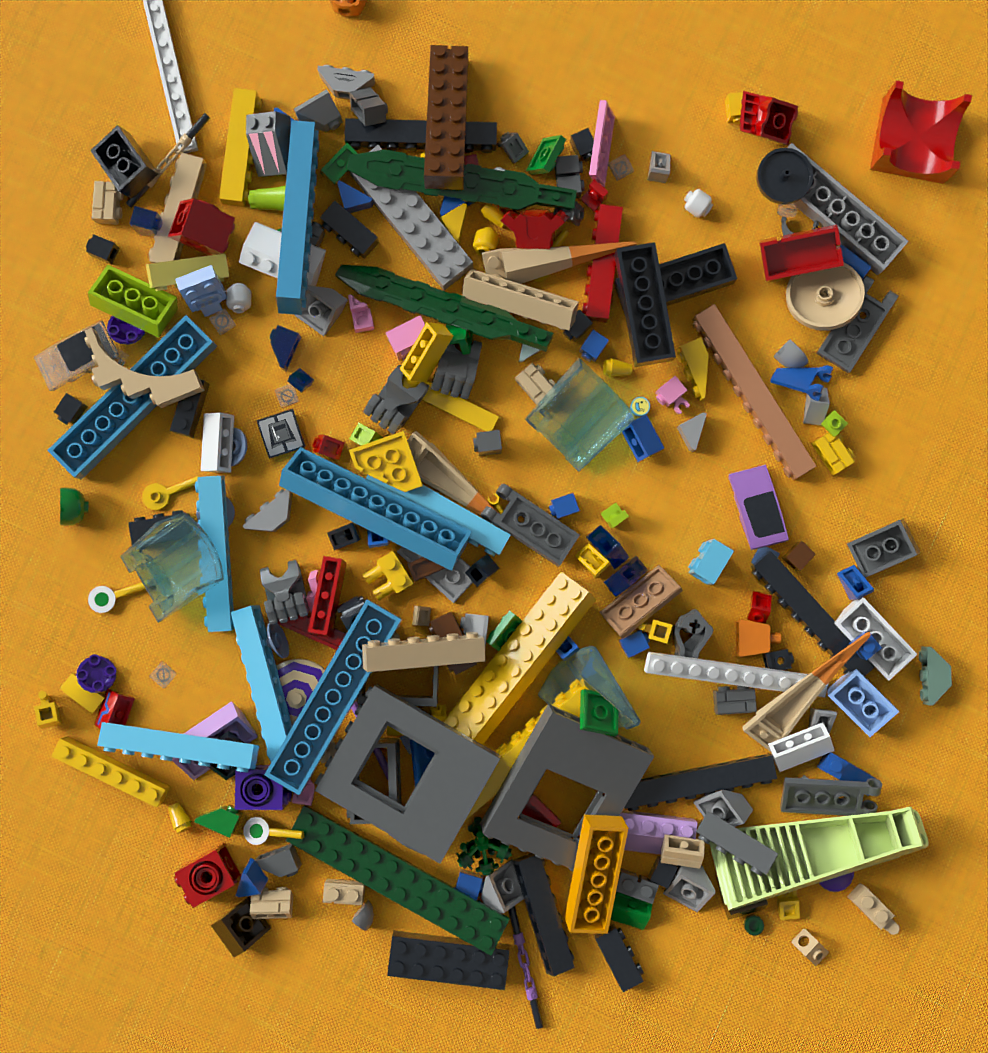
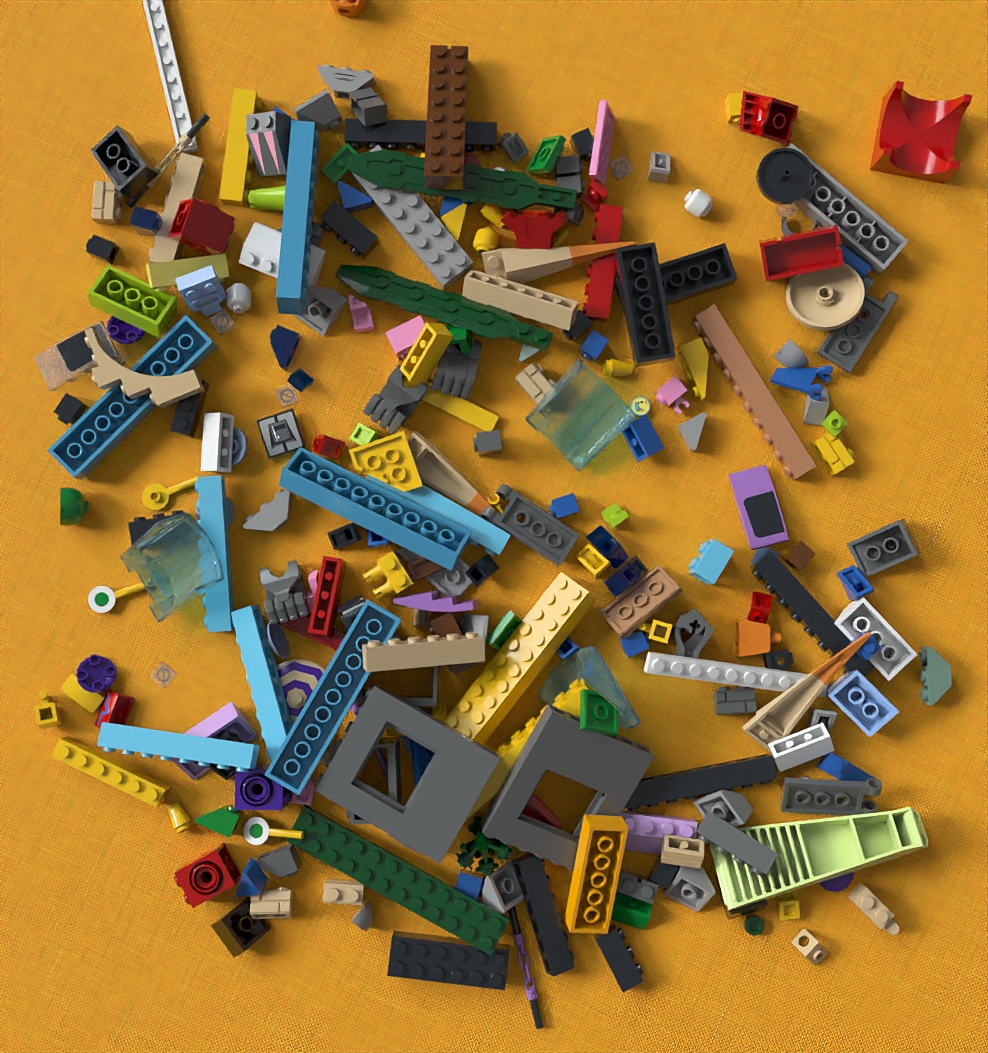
none -> medium lavender slope [393,590,480,612]

